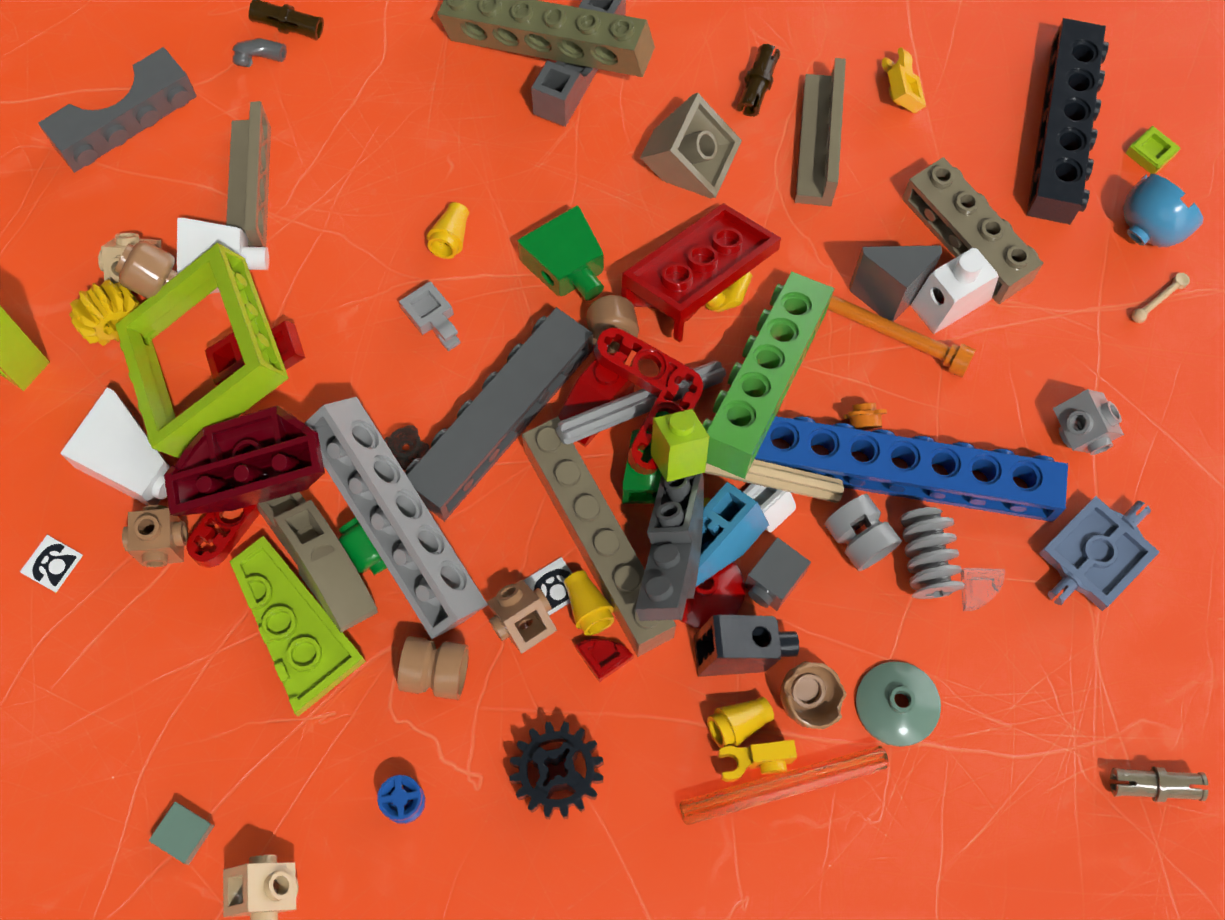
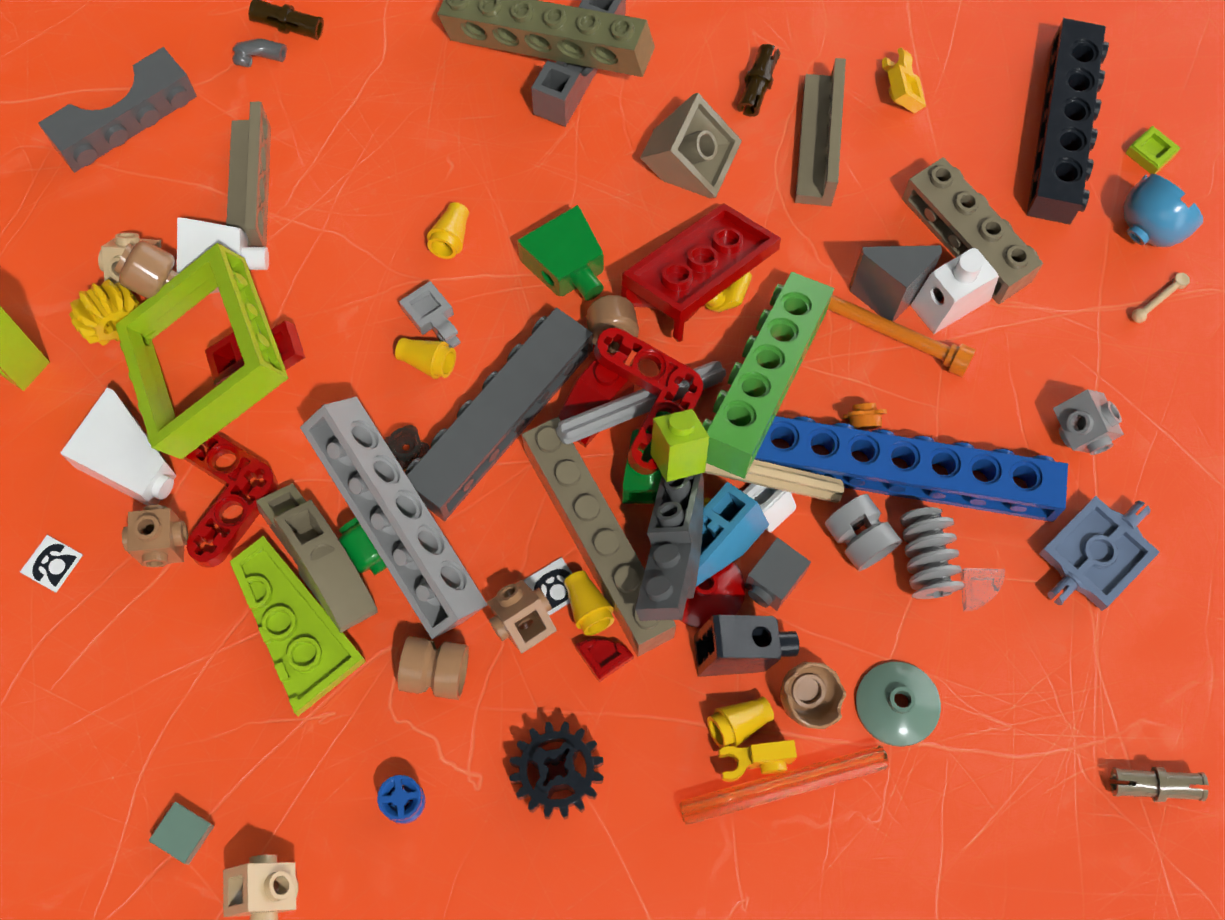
dark red wedge [164,405,325,516] -> none
none -> yellow cone [395,337,456,379]

